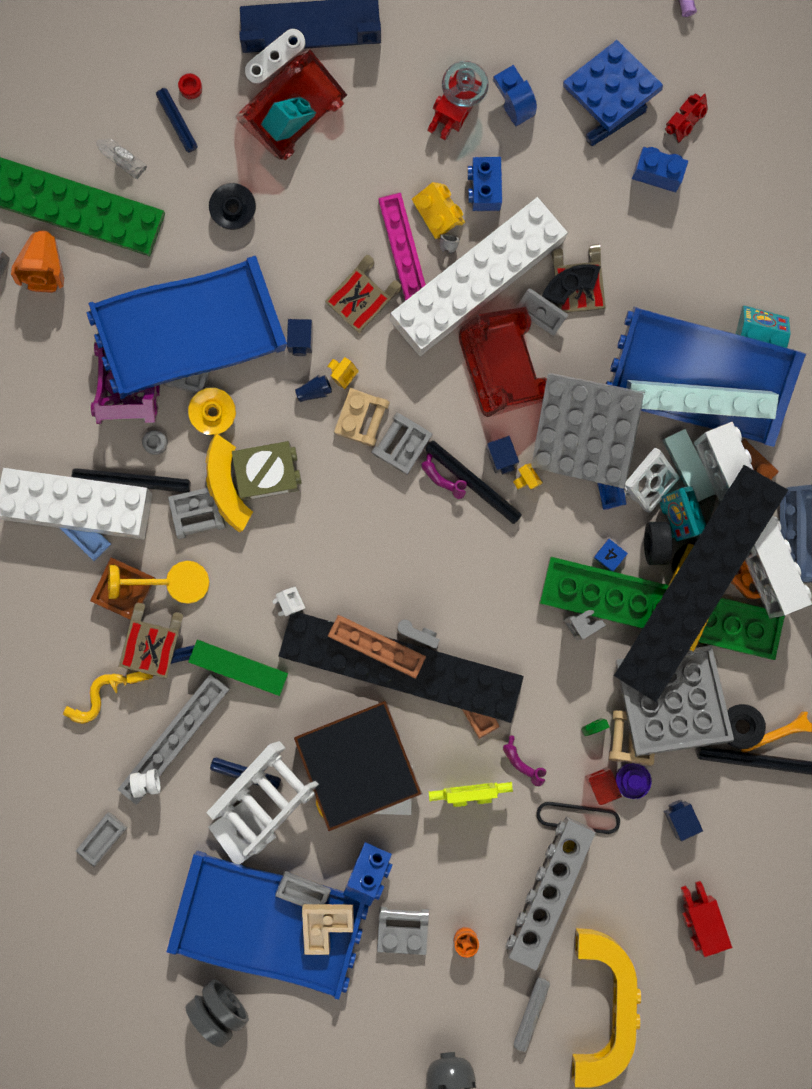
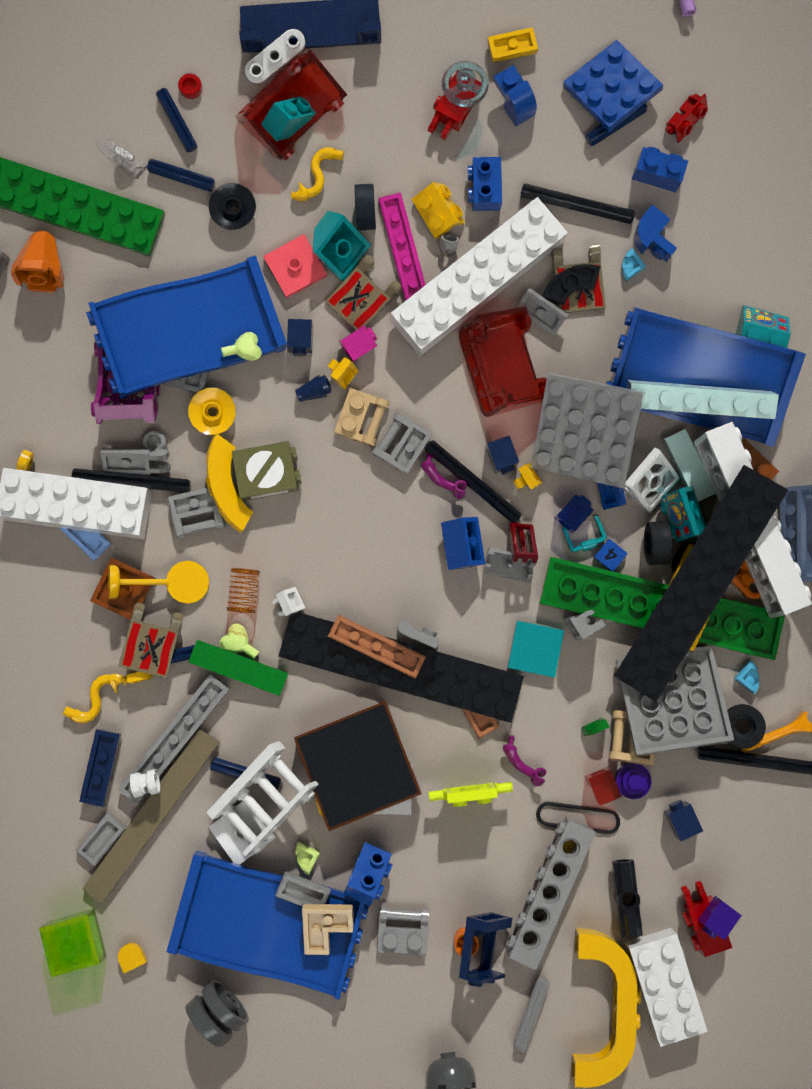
none -> yellow tile [16,449,34,471]
none -> clear neon green brick [39,909,107,978]
none -> dark blue plate [79,729,122,807]
none -> dark tan tile [83,728,220,904]
none -> light grey hinge [100,448,171,475]
none -> yellow tile [118,942,148,973]
none -> dark blue axle [147,159,215,192]
none -> yellowish green rock [219,623,259,660]
none -> yellowish green rock [221,332,262,361]
none -> clear orange piece [226,568,260,614]
none -> coral plate [263,234,327,299]
none -> yellow animal [291,147,344,202]
none -> yellowish green tile [295,841,320,875]
none -> teal slope [312,210,371,282]
none -> dark pink brick [338,325,378,361]
none -> black wheel [354,184,376,231]
none -> blue brick [441,517,485,570]
none -> dark blue window [459,912,513,987]
none -> light grey hinge [483,547,536,583]
none -> yellow plate [487,27,538,63]
none -> teal tile [507,621,564,678]
none -> dark red tile [508,523,539,564]
none -> black axle [521,183,635,224]
none -> clear blue brick [554,494,594,534]
none -> teal piece [562,515,606,552]
none -> black piece [612,859,643,938]
none -> medium azure tile [622,248,646,282]
none -> white brick [624,928,708,1047]
none -> blue brick [634,205,677,263]
none -> dark purple brick [698,896,742,940]
none -> medium azure tile [734,660,759,694]

